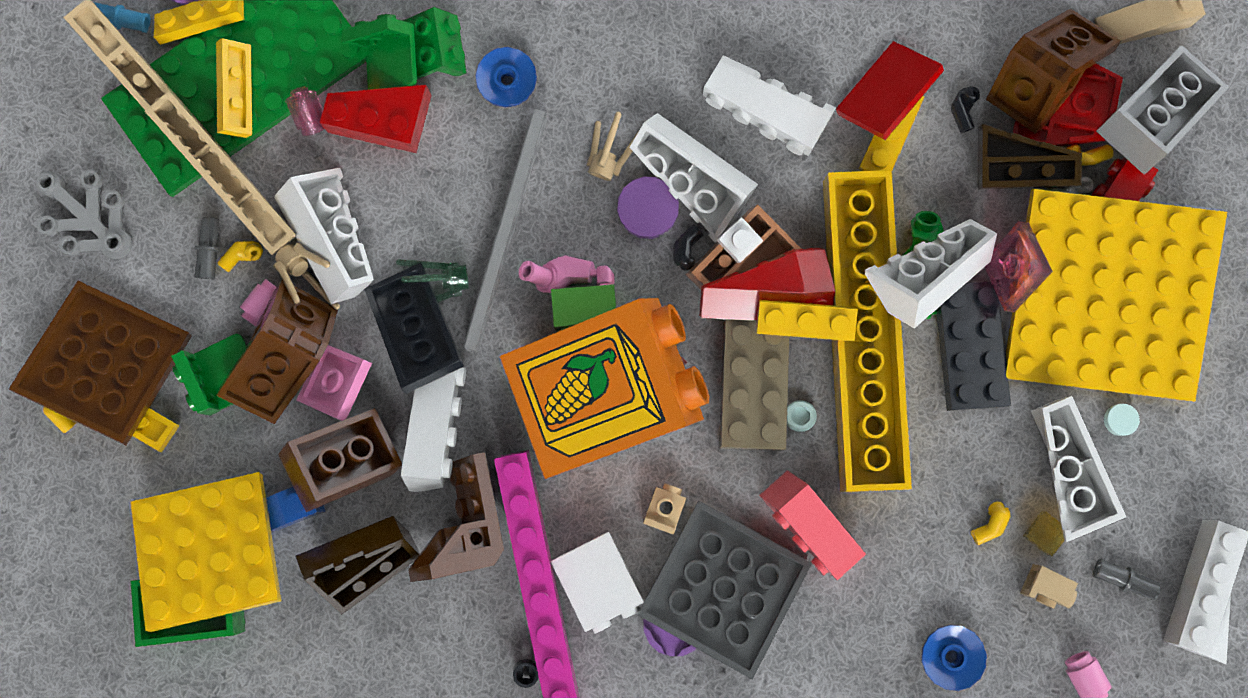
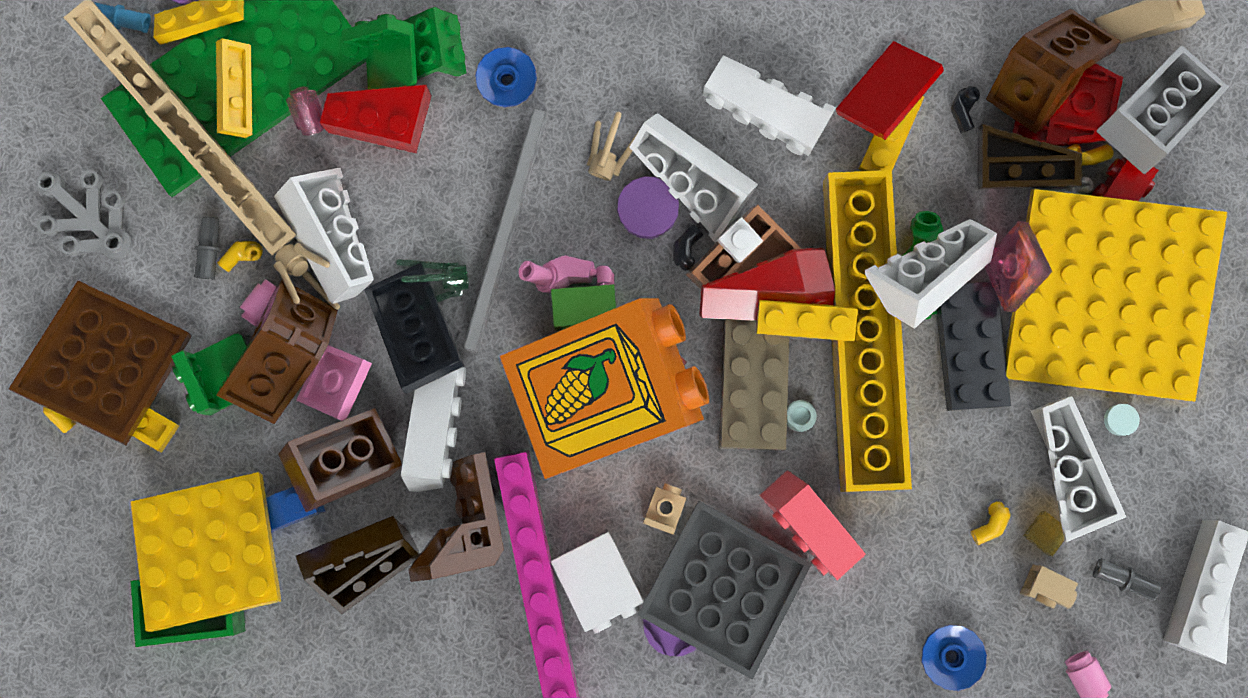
black hinge [513,659,539,688] -> none

